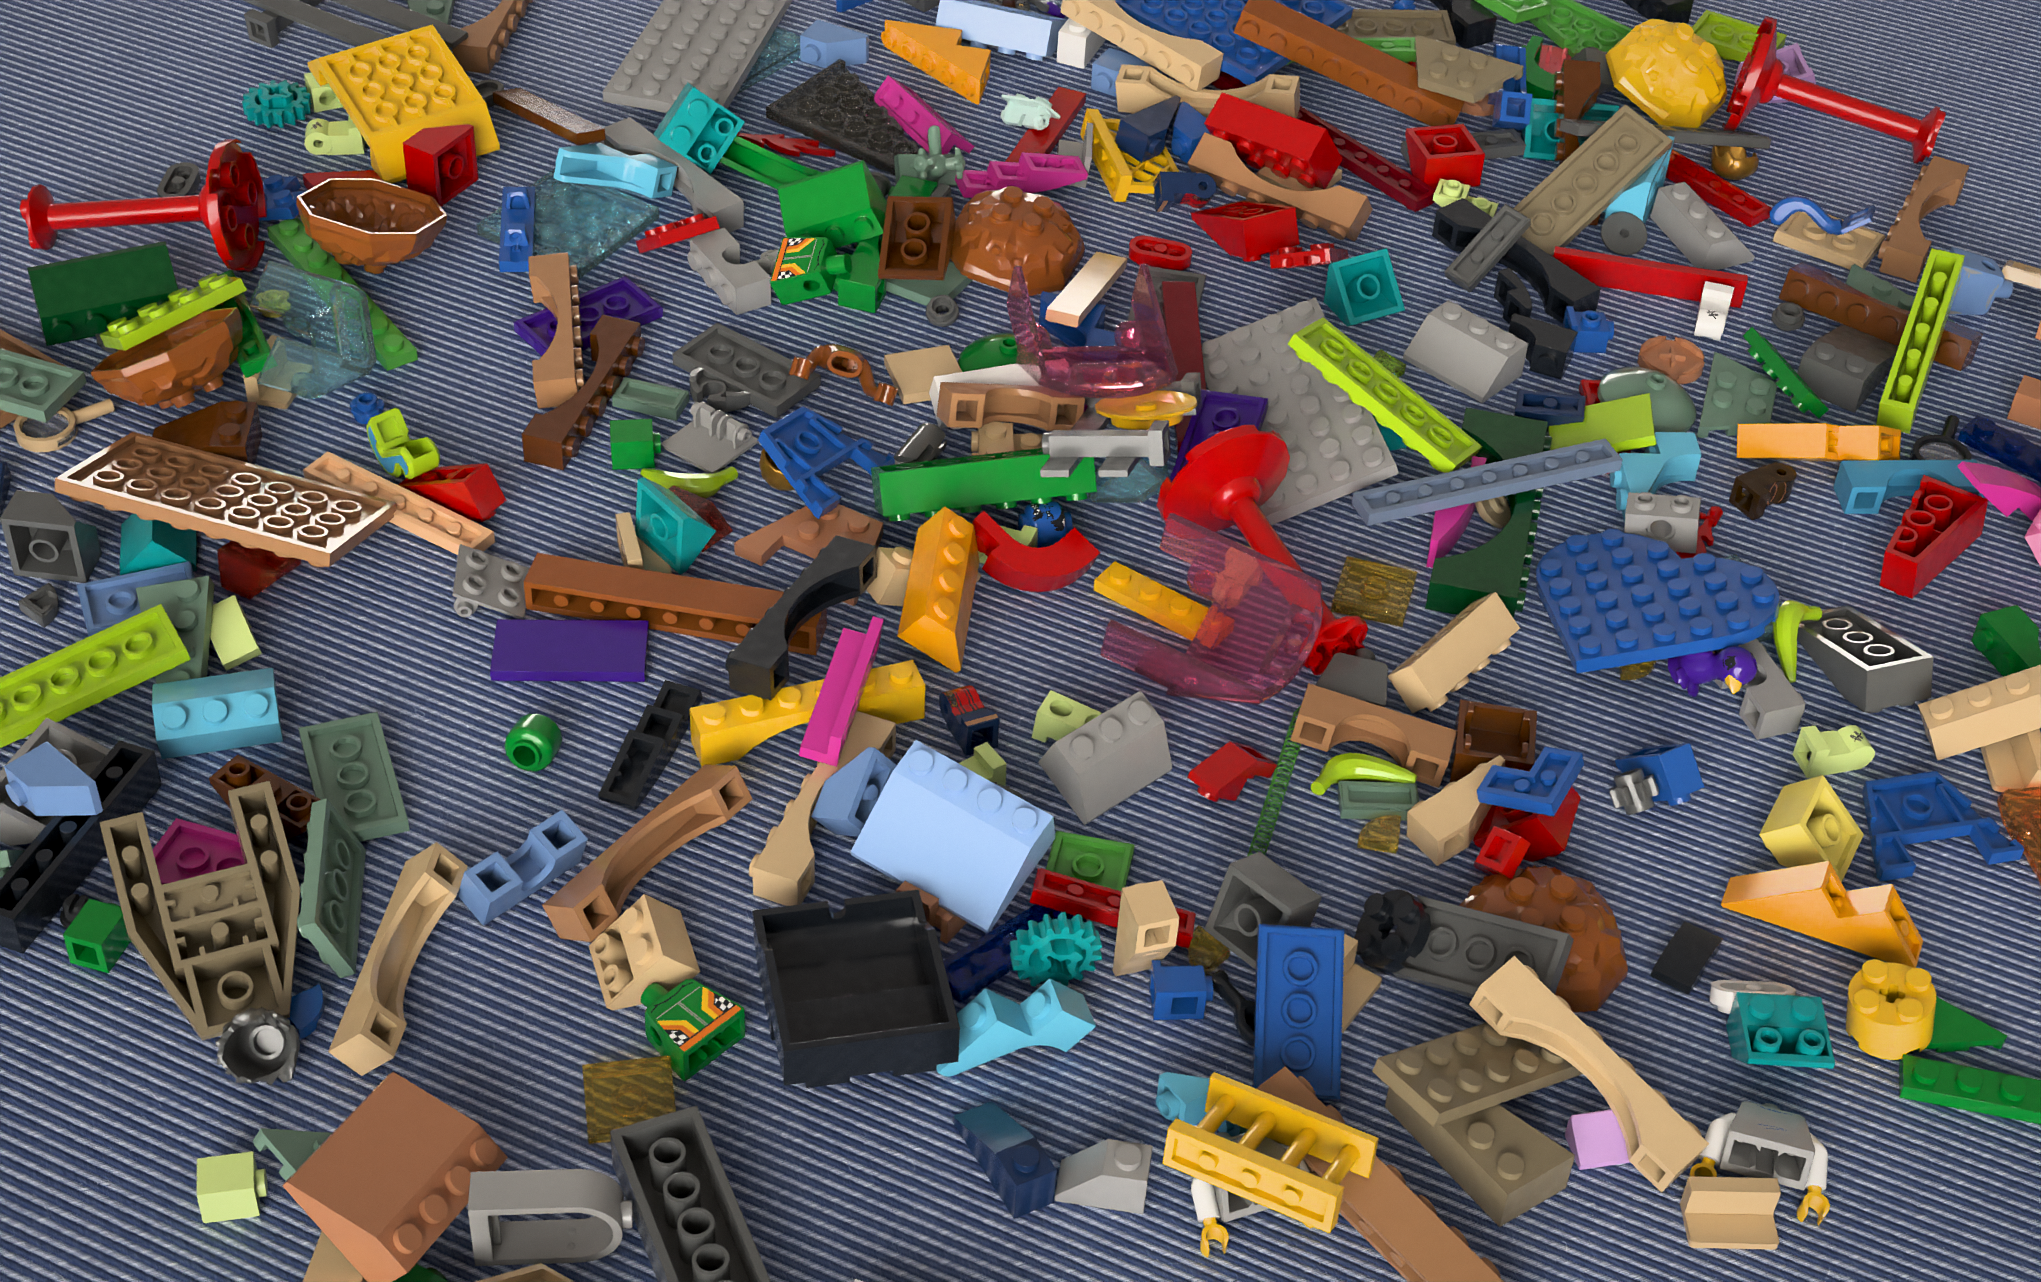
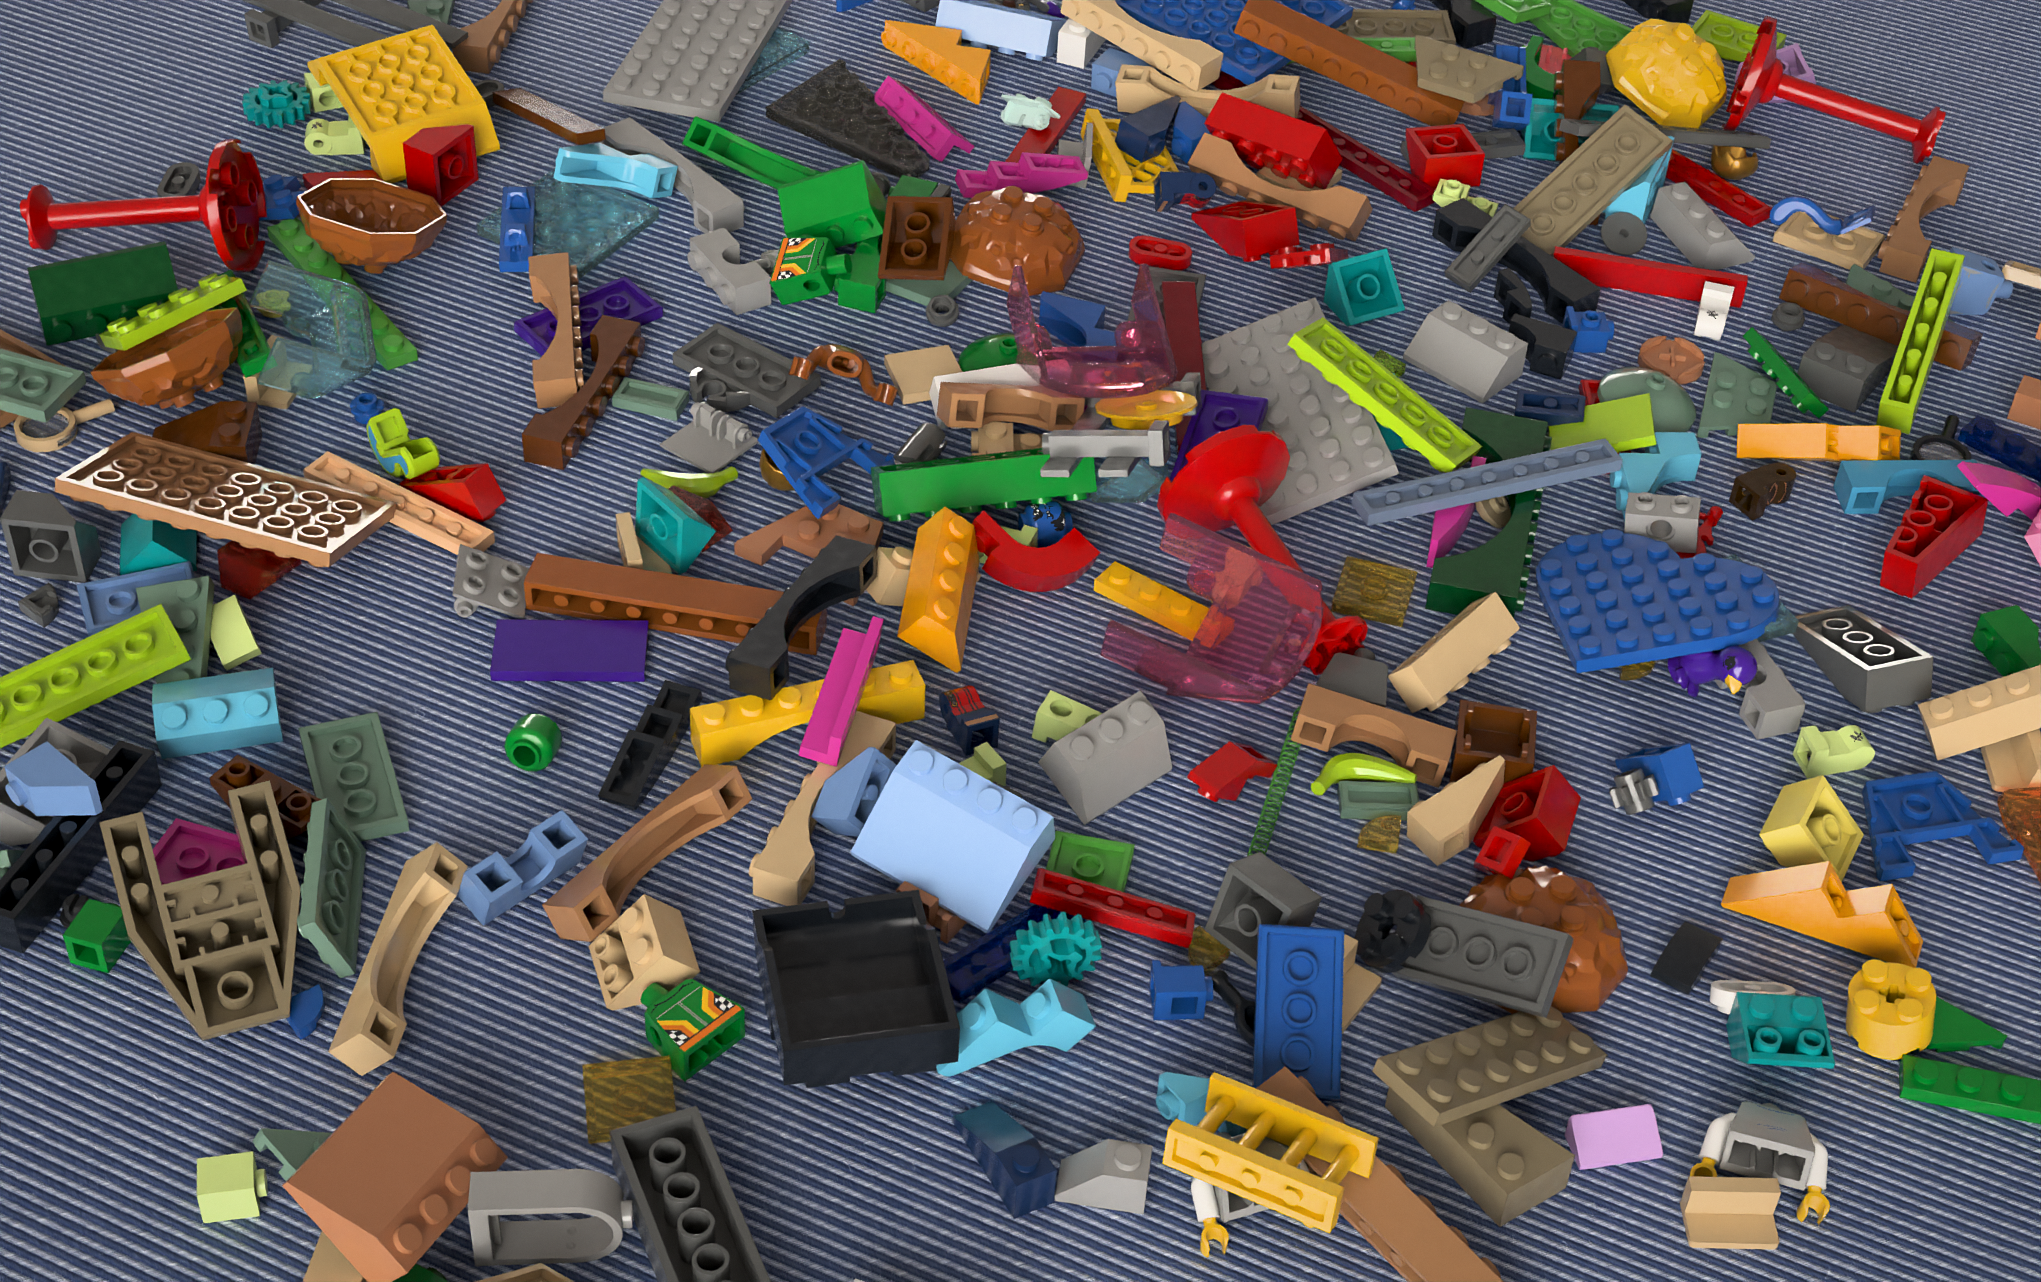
dark grey hair [215,1007,300,1085] -> none
green brick [610,419,661,470] -> none
red plate [636,213,720,253] -> none
teal slope [653,82,745,174] -> none
red piece [737,131,836,157] -> none
medium blue slope [800,19,869,69] -> none
sand green piece [894,125,965,187] -> none
tan tile [1045,252,1127,327] -> none
tan slope [1113,880,1179,977] -> none
tan arch [1469,956,1709,1193] -> none
blue plate [1477,746,1584,817] -> none
lime piece [1773,600,1822,683] -> none

